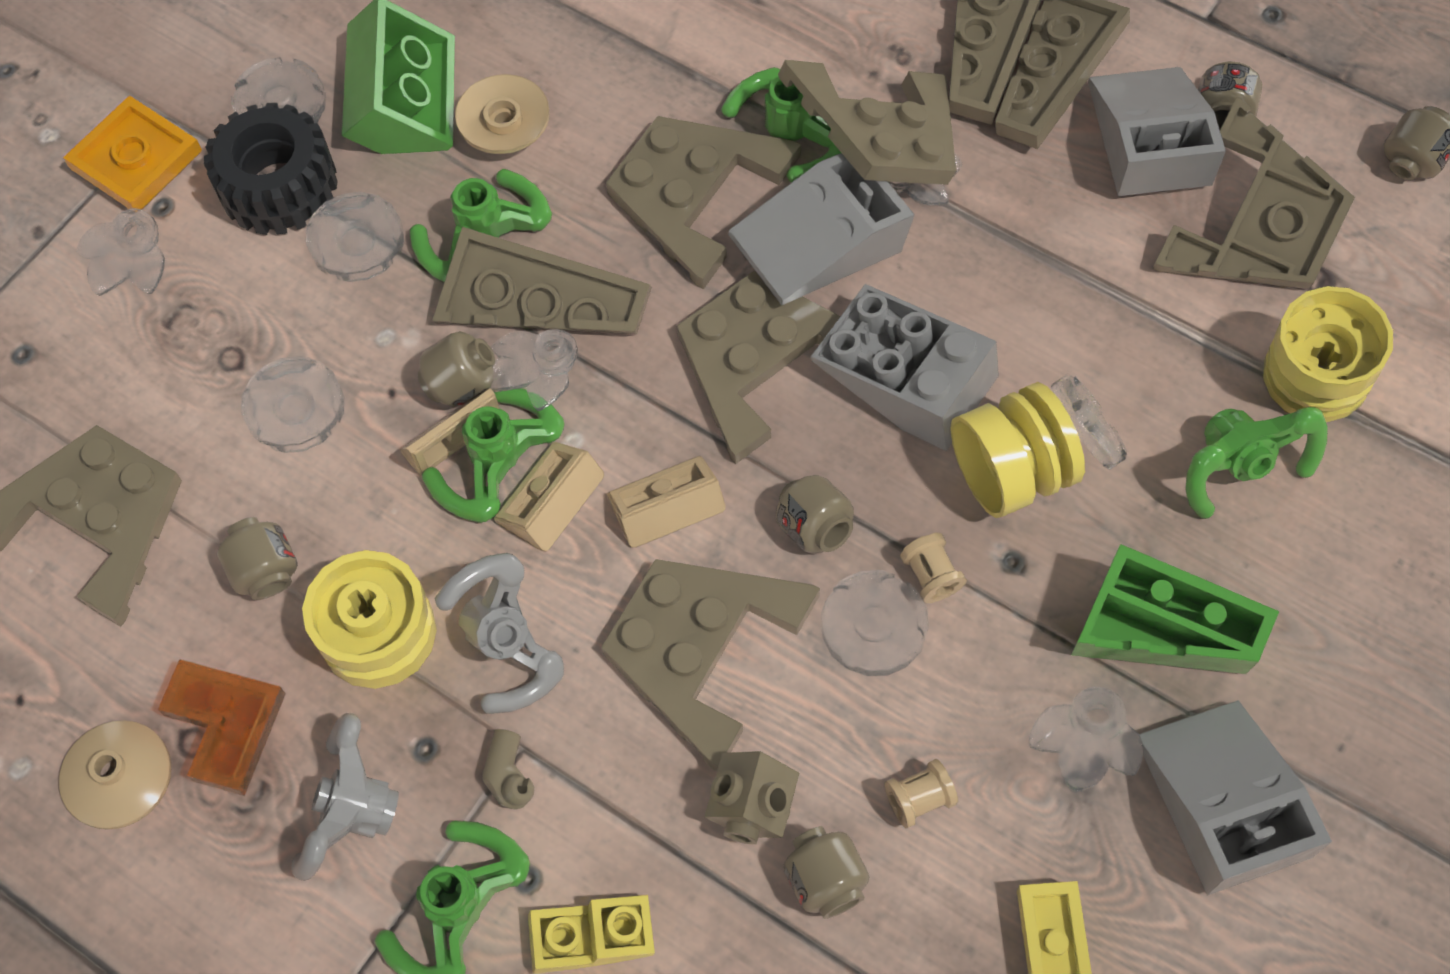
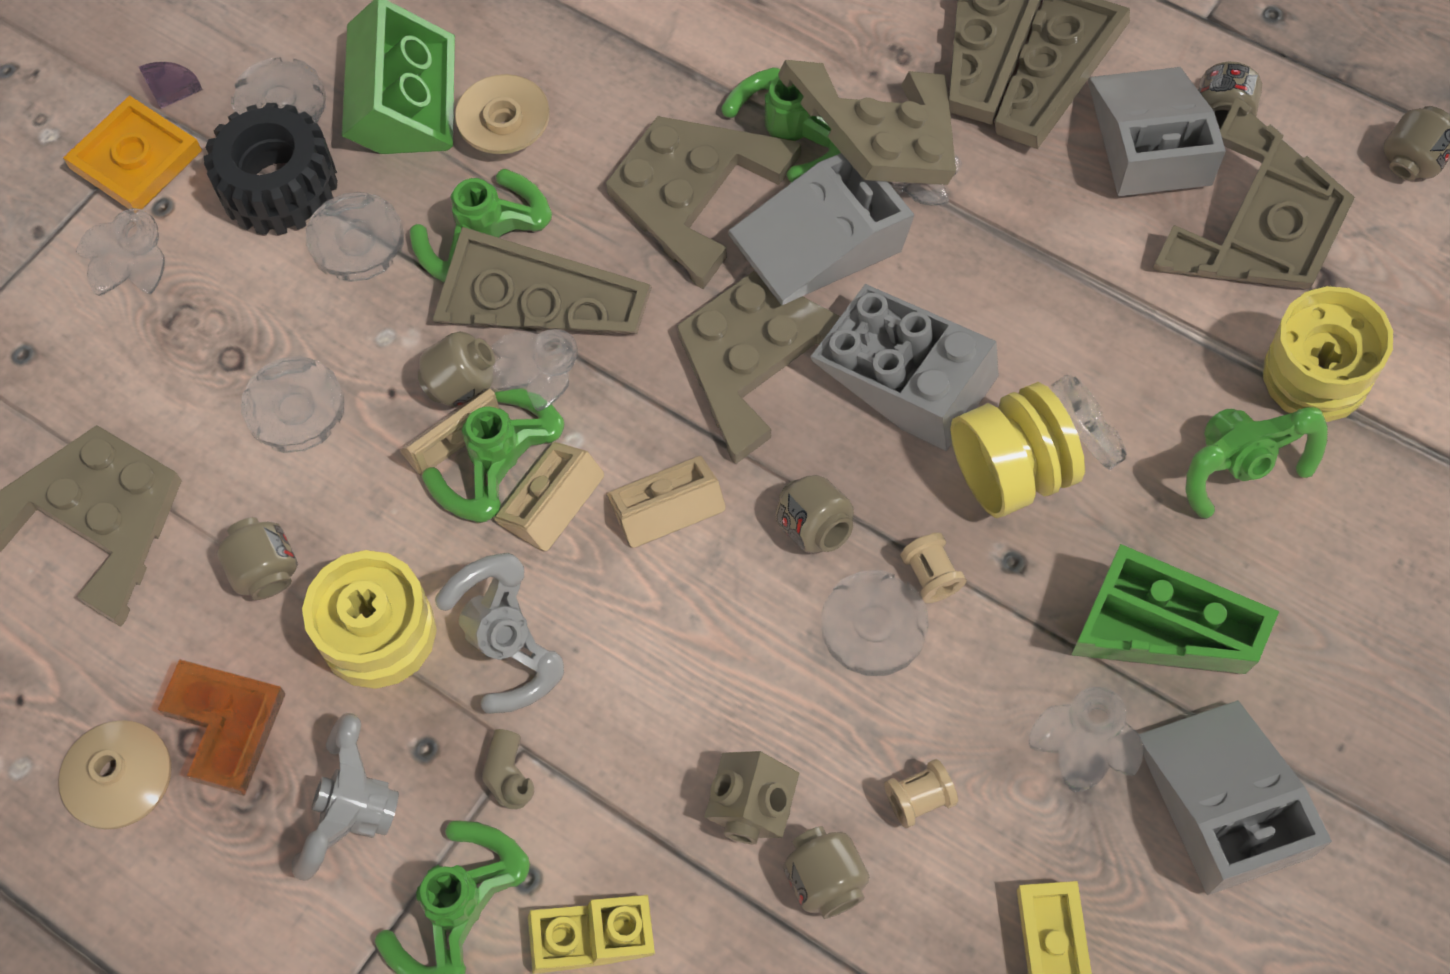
dark tan wing [602,559,820,771] -> none
none -> clear purple tile [139,62,203,109]

